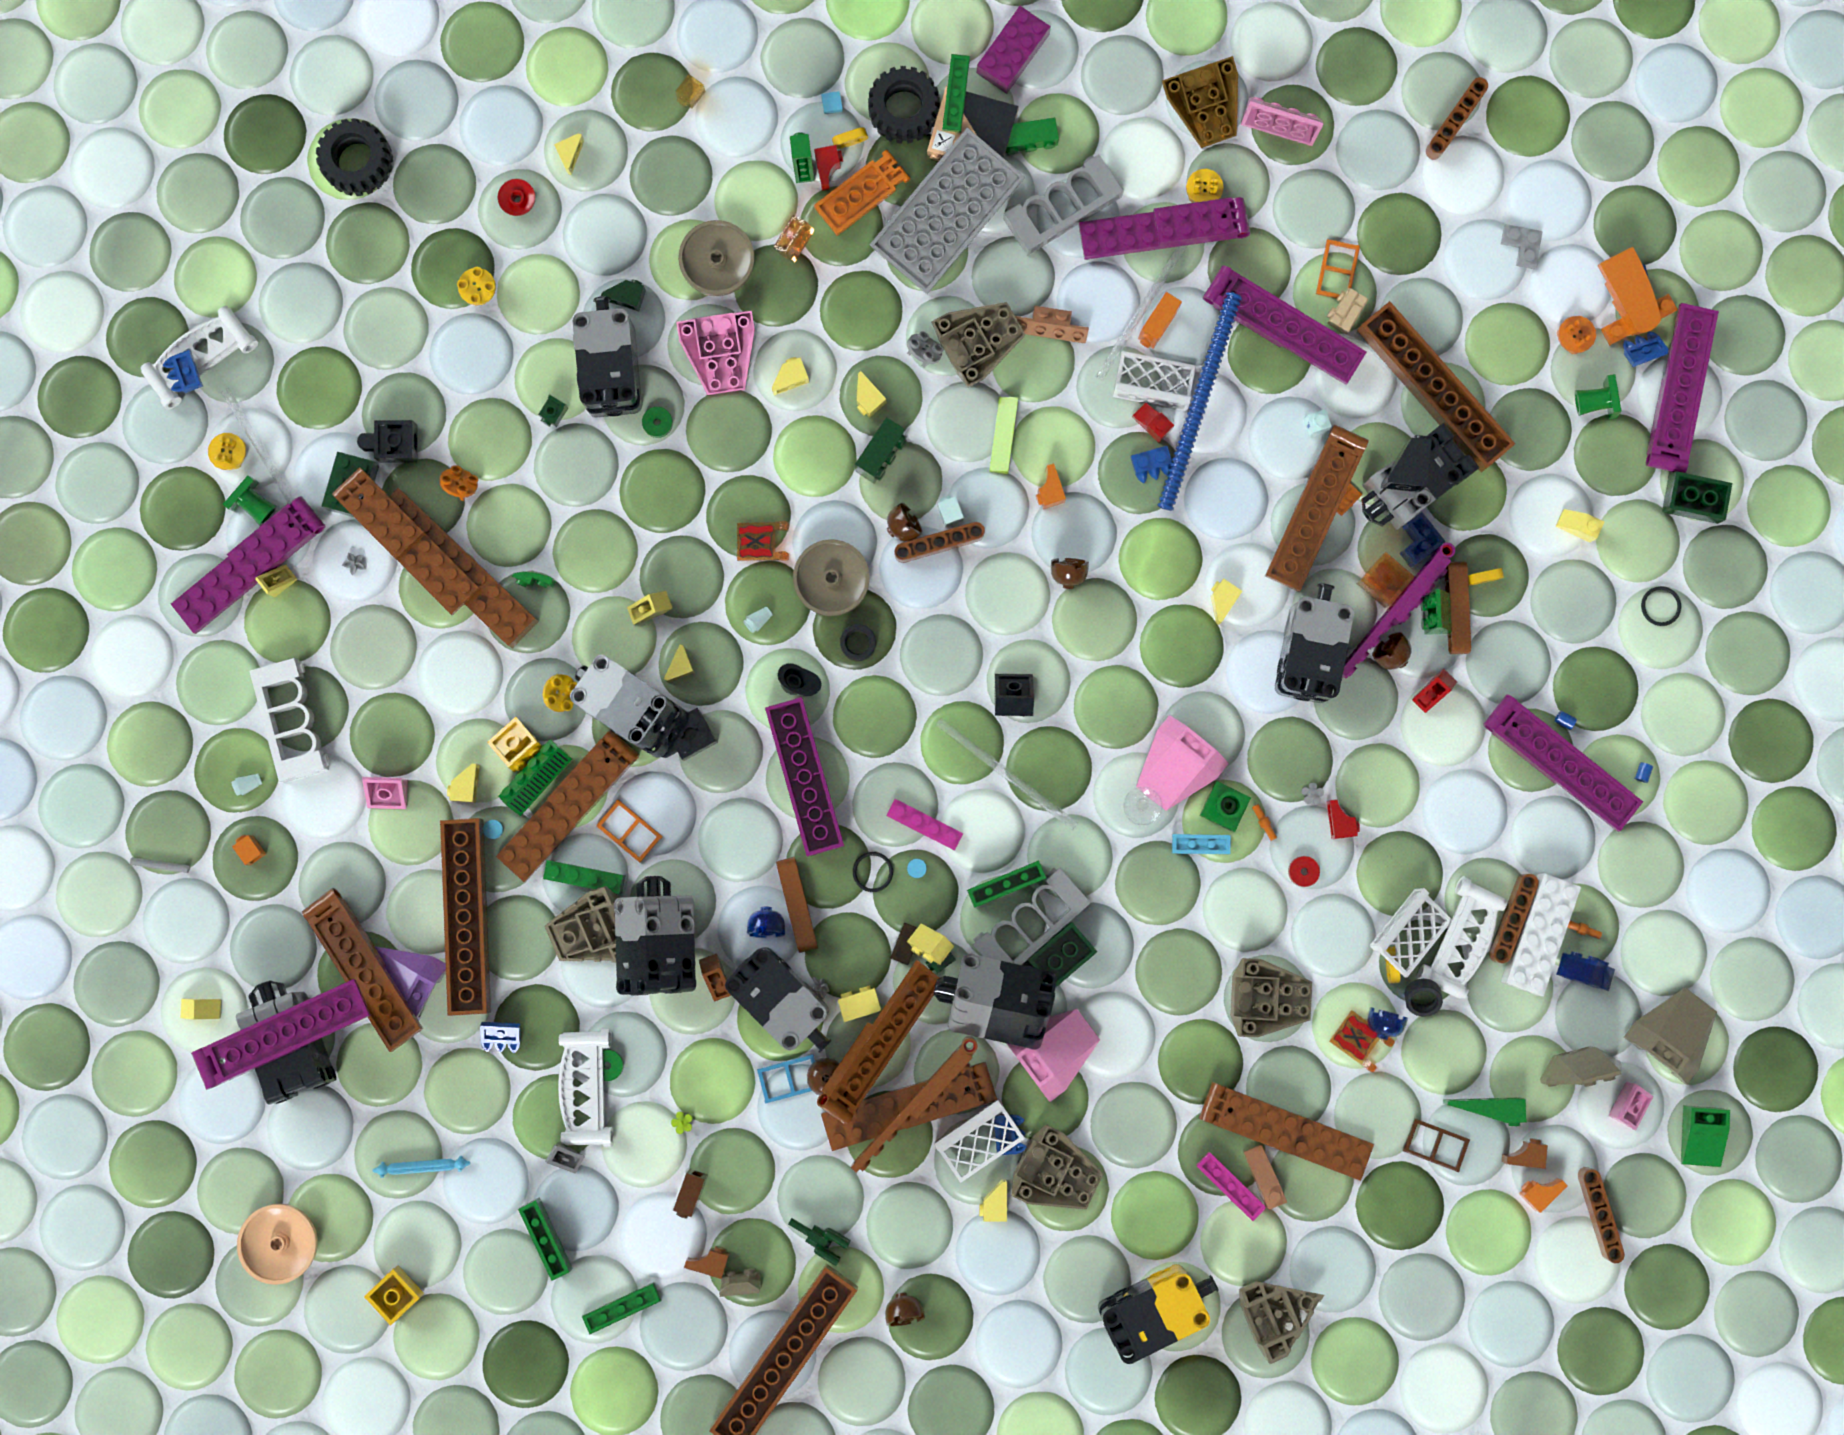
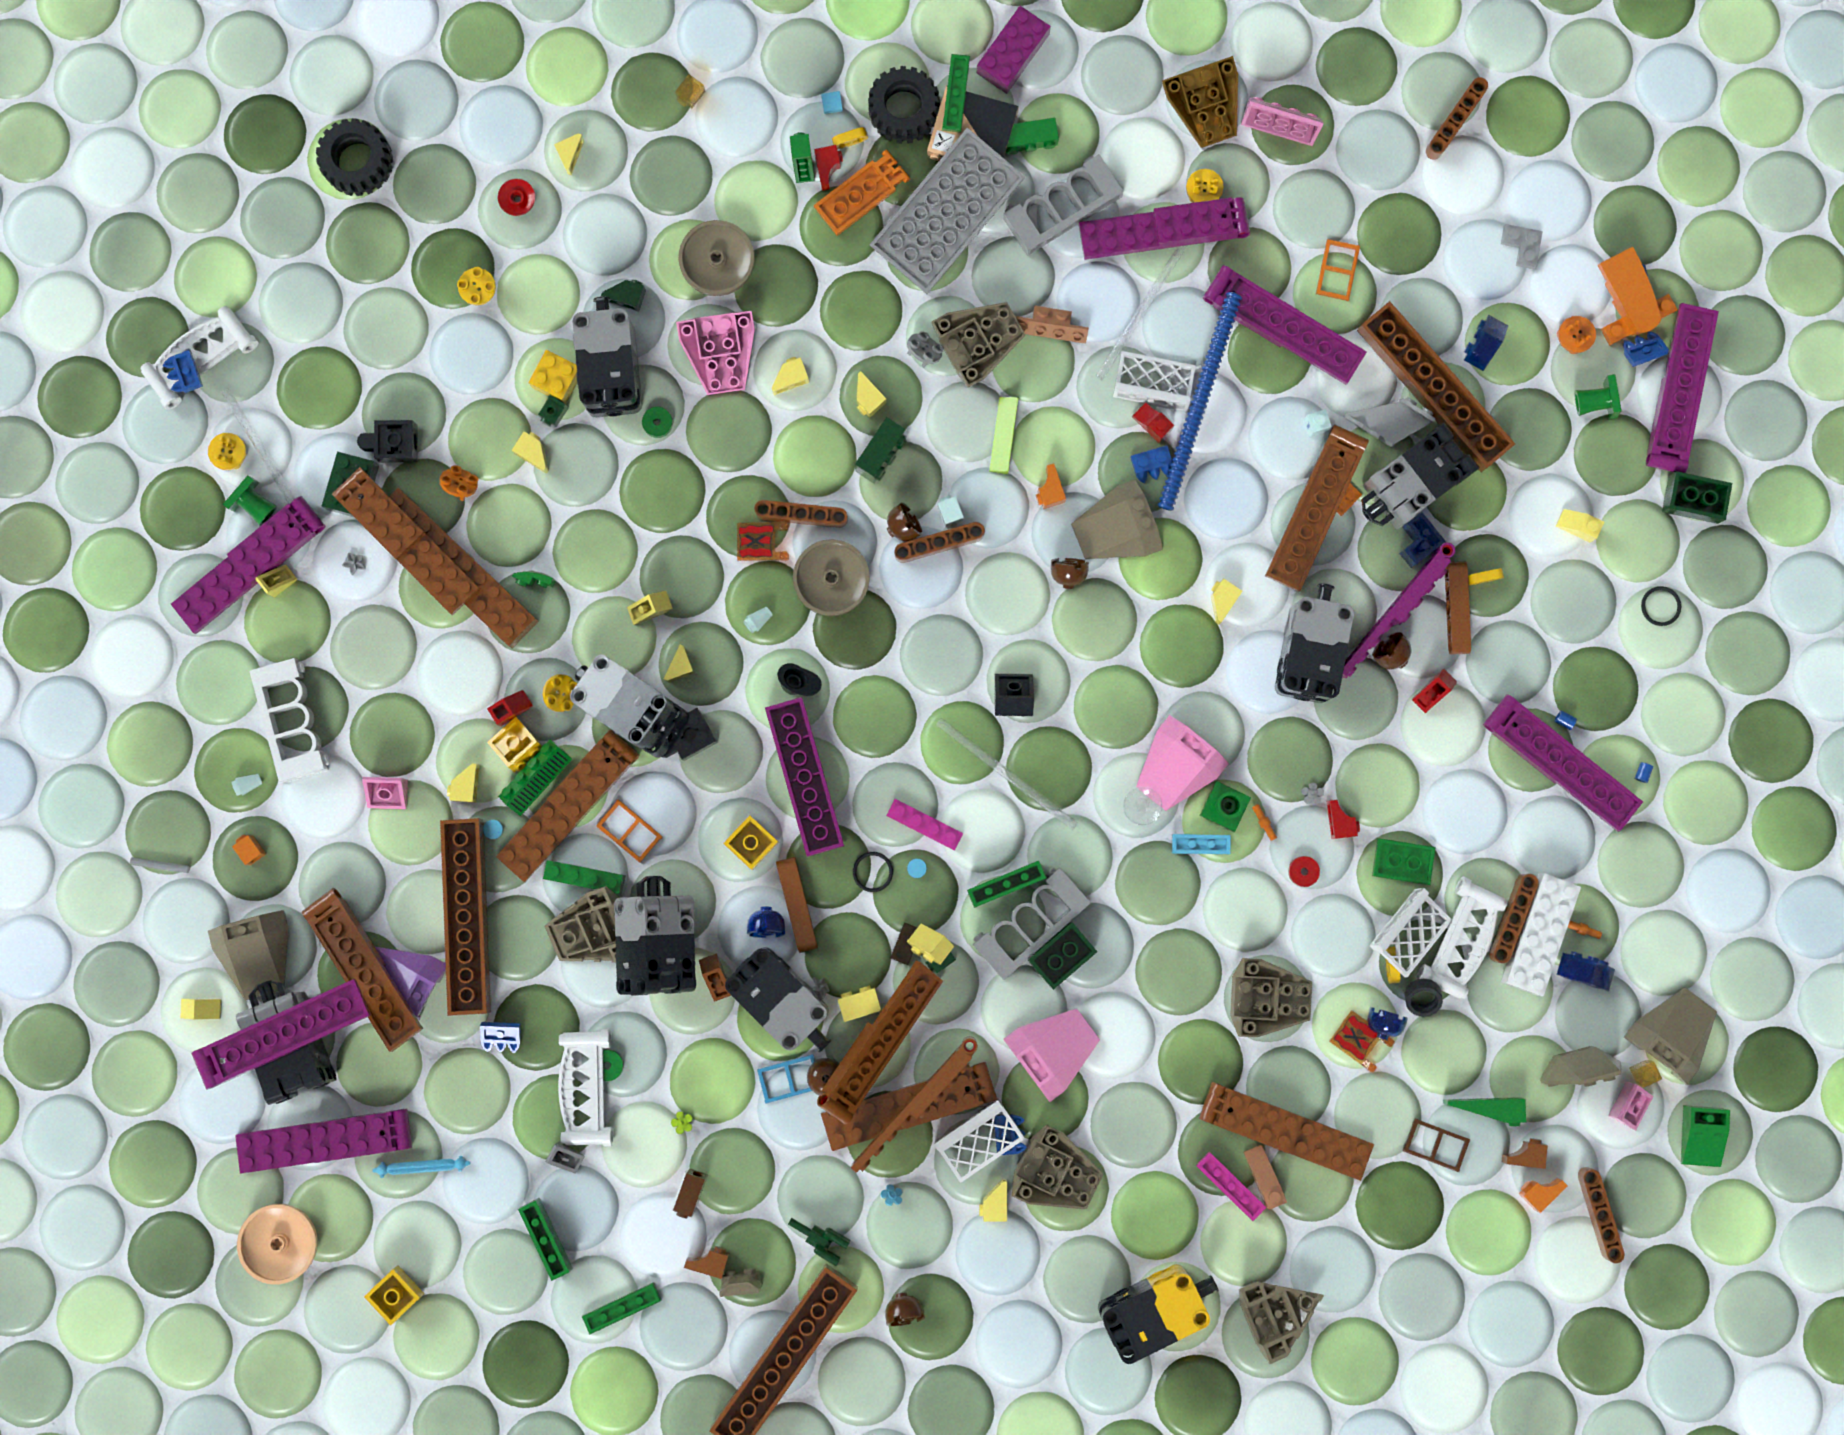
clear orange brick [773,215,815,262] -> none
black tyre [840,624,876,661] -> none
black piece [933,954,1057,1050] -> none
orange window [1138,292,1182,349] -> none
tan brick [1327,288,1369,334] -> none
clear orange brick [1356,552,1415,608] -> none
black slope [1381,435,1432,493] -> none
green slope [1420,589,1452,635] -> none
none -> dark tan wedge [208,910,289,1001]
none -> magenta hinge [235,1109,412,1174]
none -> red slope [487,690,533,727]
none -> light yellow slope [512,432,549,474]
none -> yellow brick [528,350,577,404]
none -> yellow brick [723,815,779,870]
none -> dark orange beam [754,500,848,528]
none -> medium azure plant [881,1184,903,1206]
none -> dark tan wedge [1071,479,1163,559]
none -> light grey piece [1344,397,1435,448]
none -> green tile [1372,838,1436,885]
none -> clear blue brick [1464,315,1509,371]
none -> clear yellow brick [1629,1060,1662,1087]

